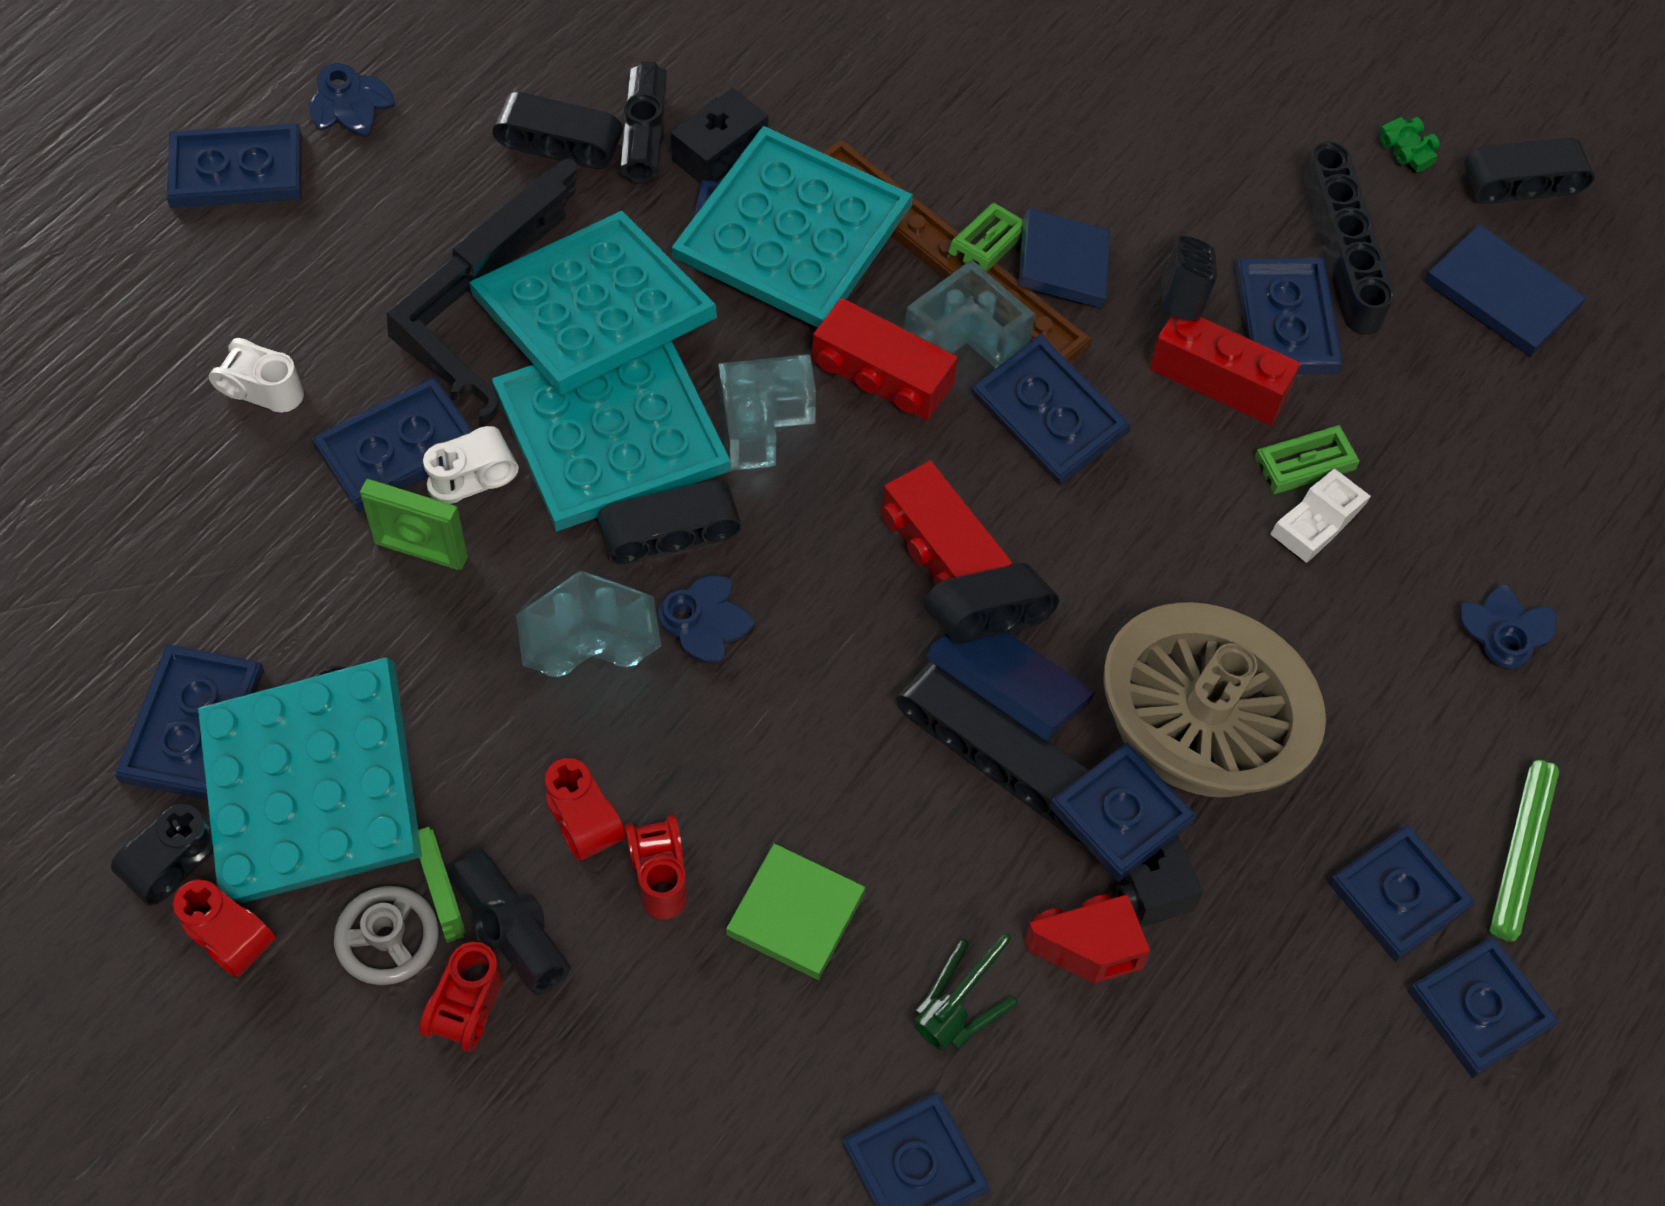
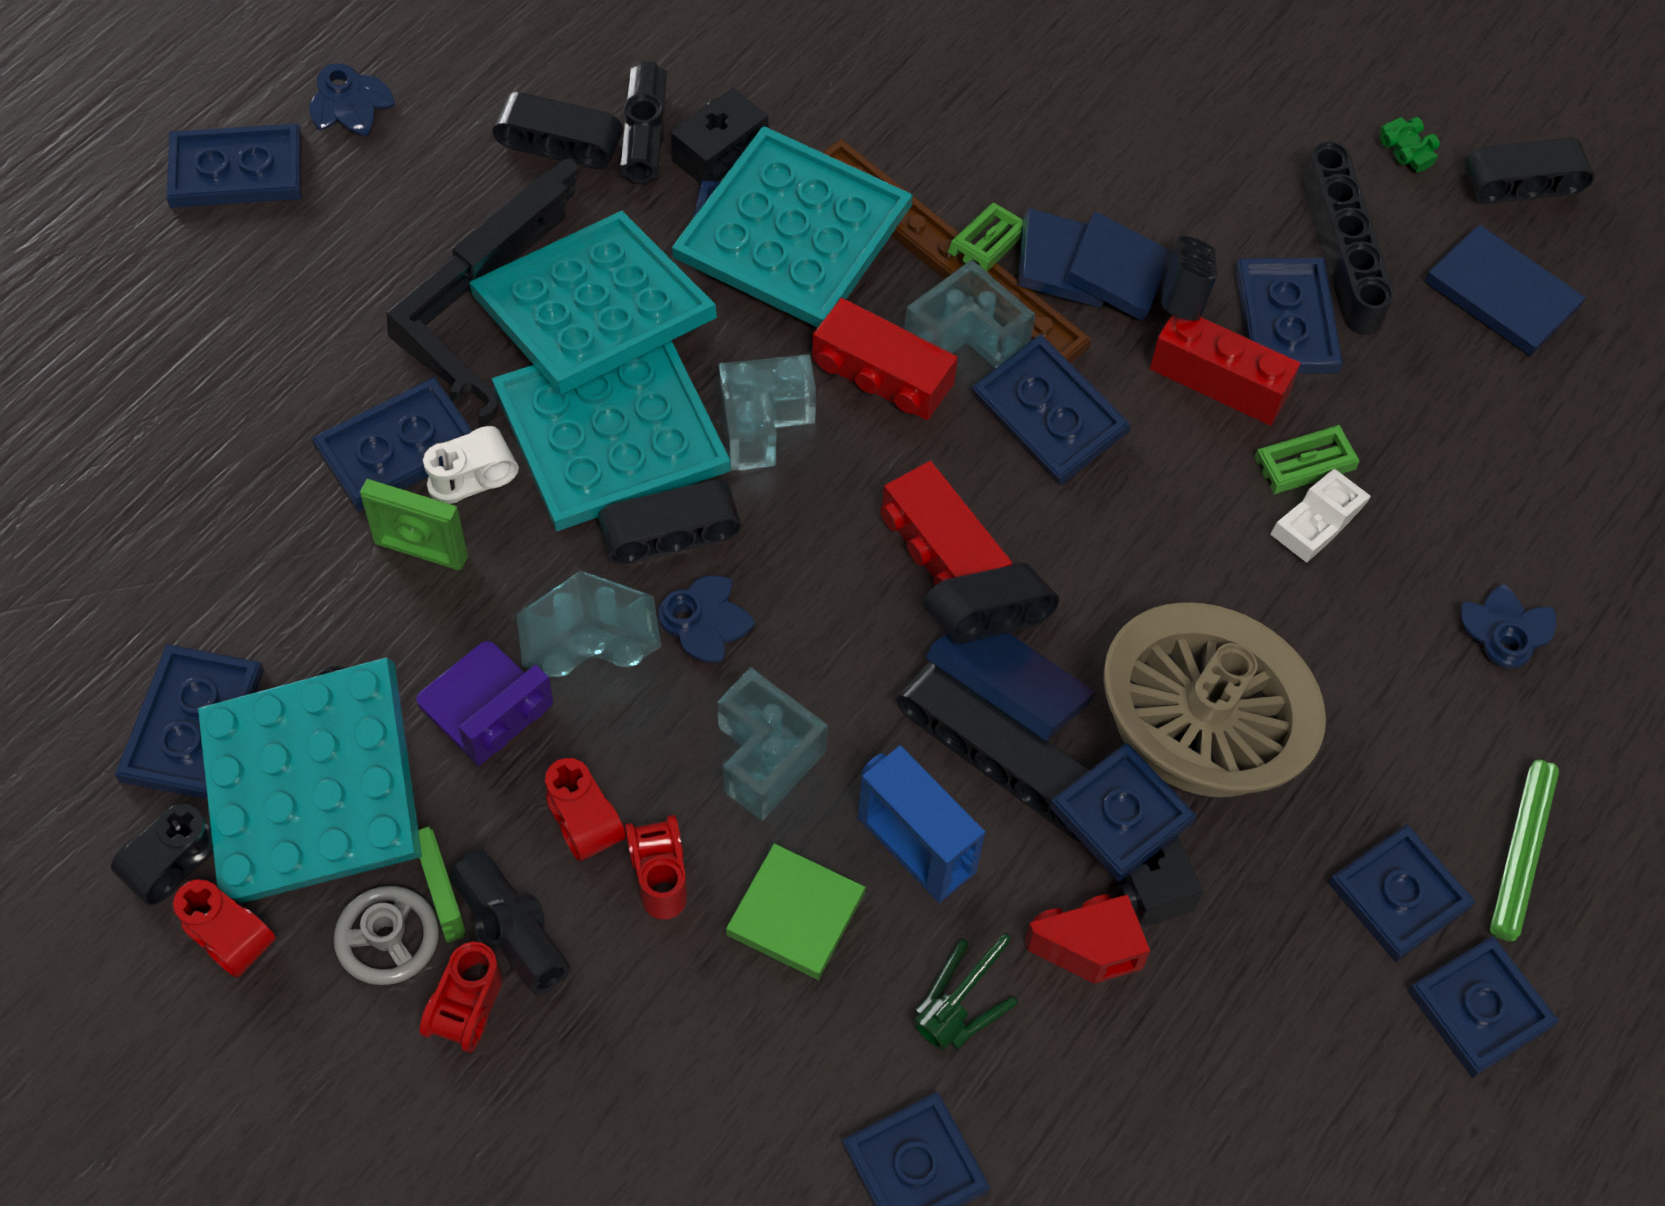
white piece [208,338,304,413] -> none
none -> dark purple bracket [416,641,554,767]
none -> clear light blue brick [718,667,828,821]
none -> blue window [858,745,985,904]
none -> dark blue tile [1065,211,1171,321]

